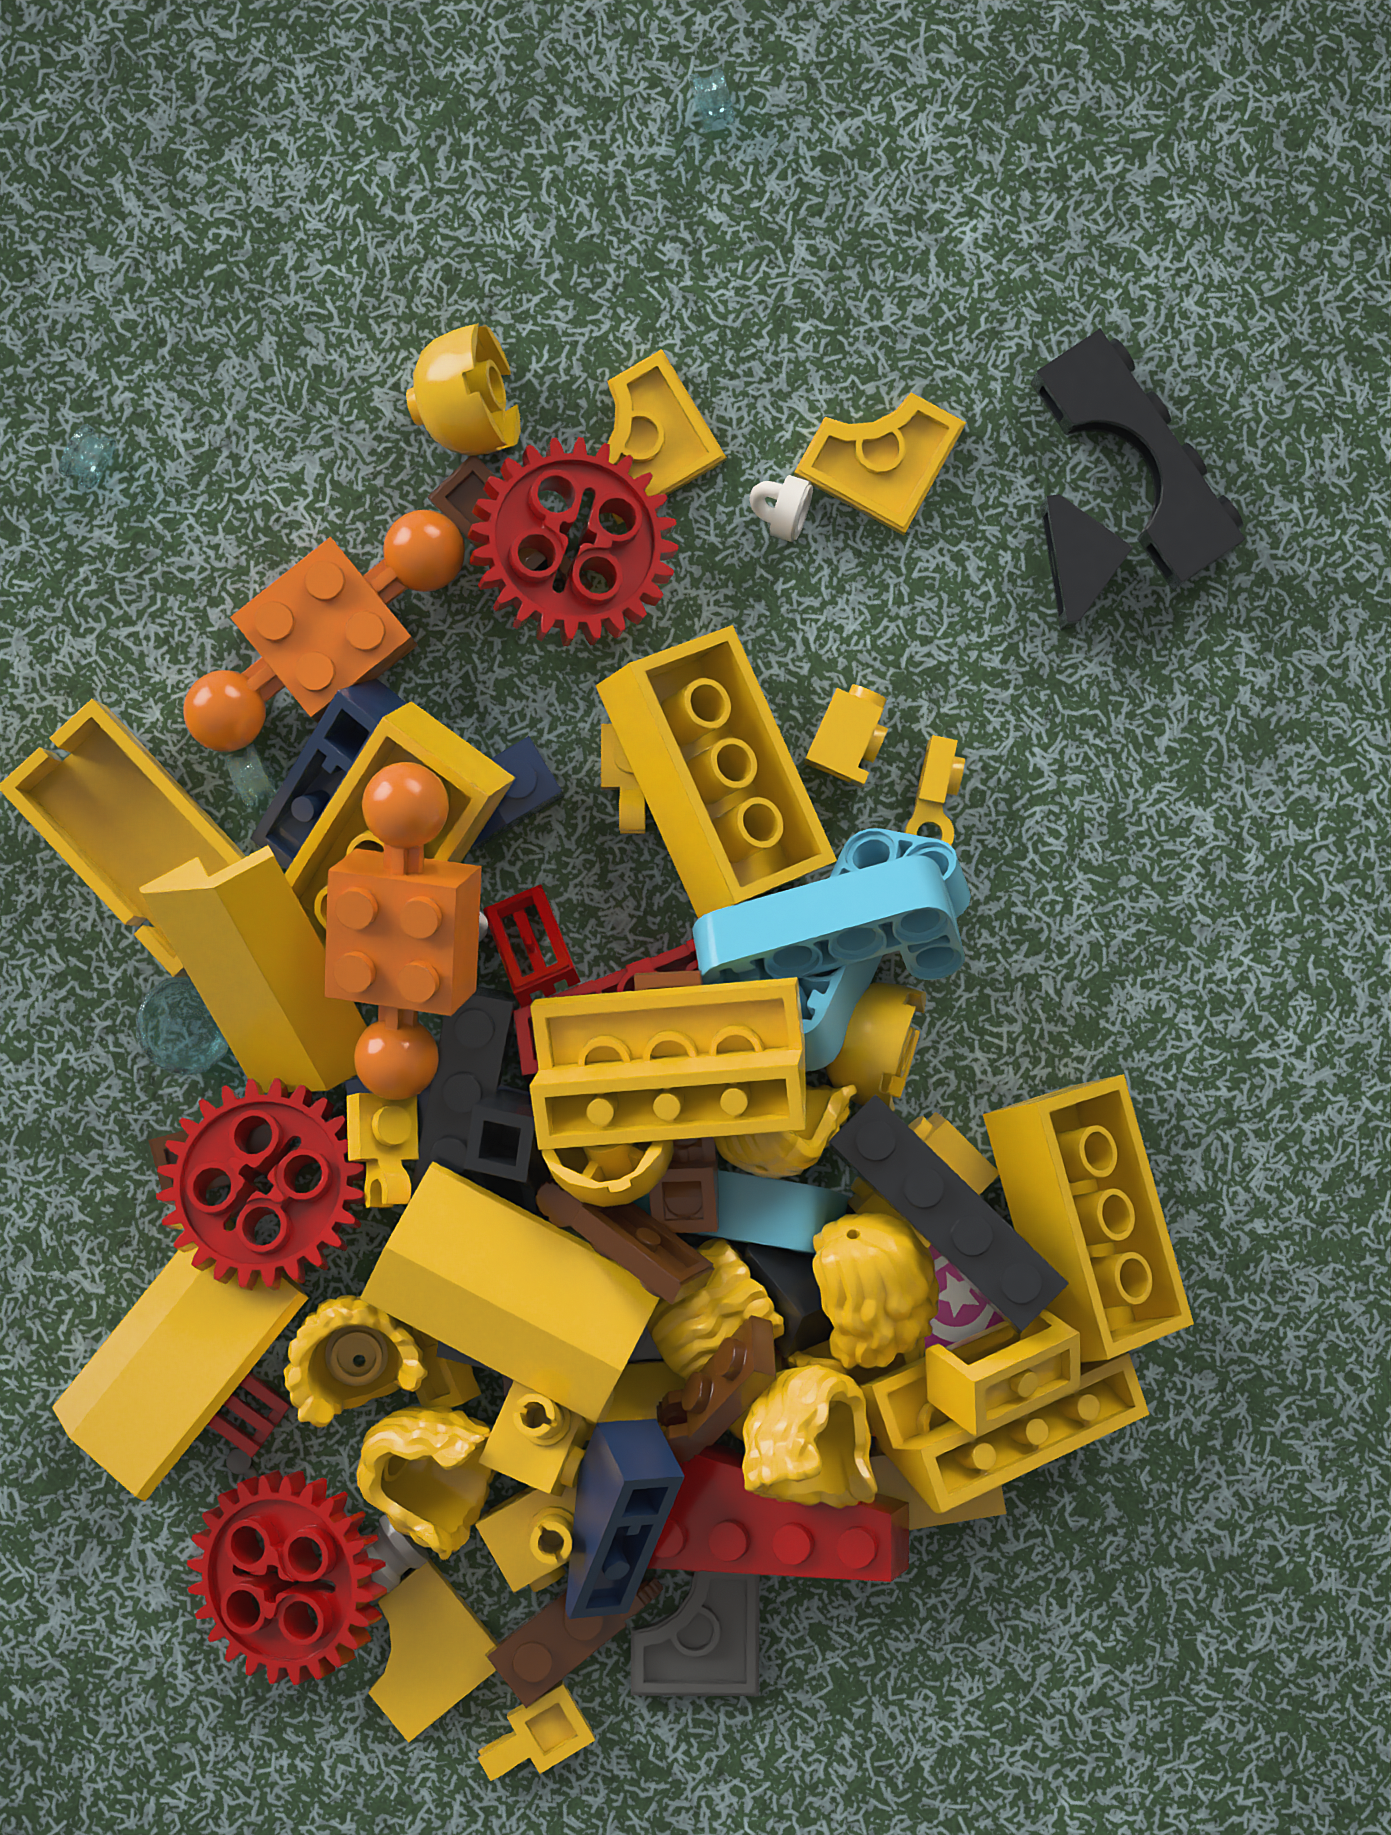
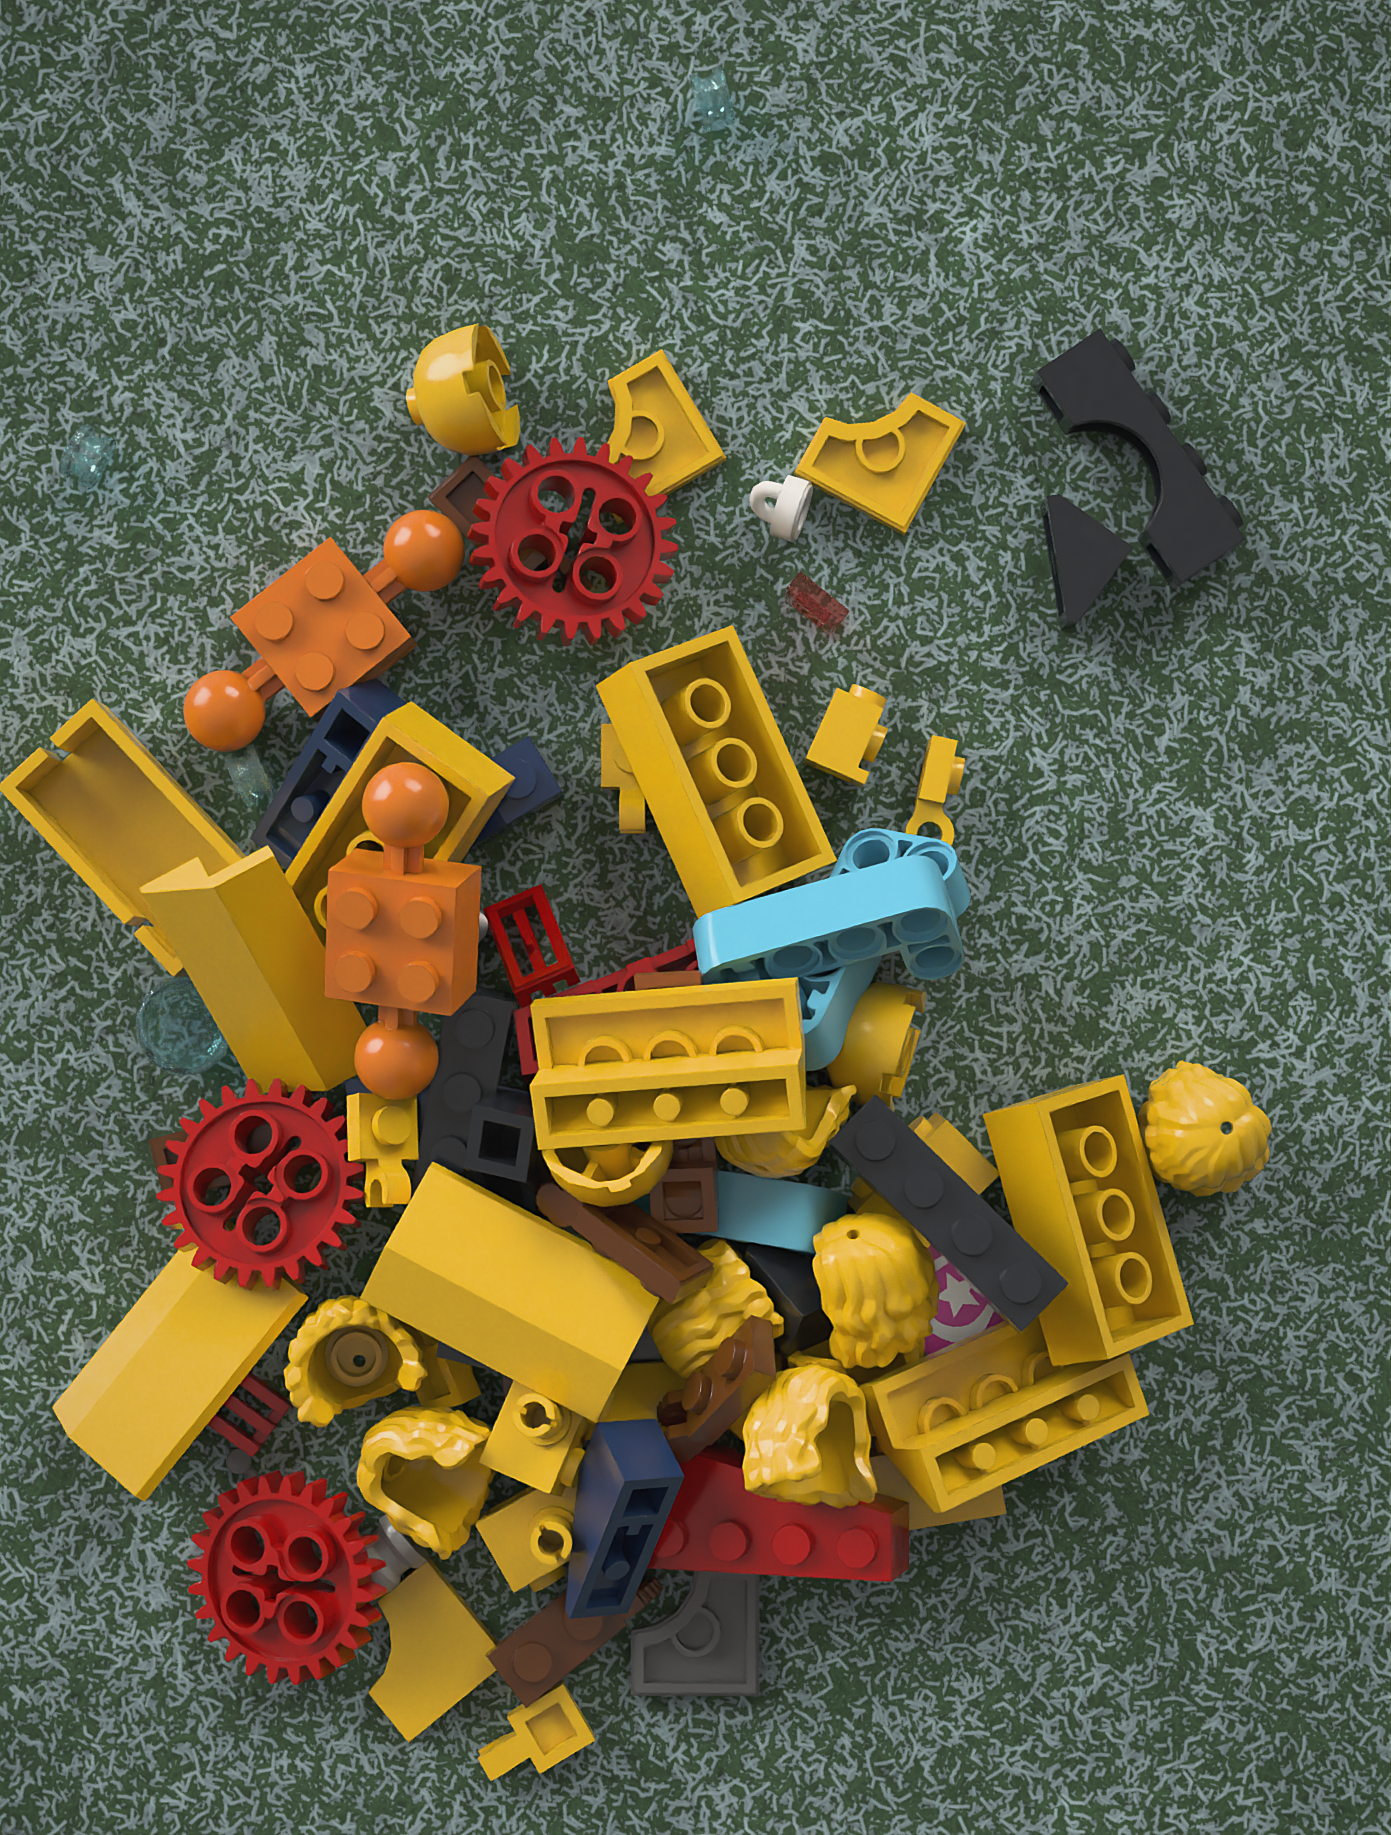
yellow panel [925,1309,1081,1438] -> none
none -> clear red tile [784,571,850,636]
none -> yellow hair [1137,1060,1272,1197]

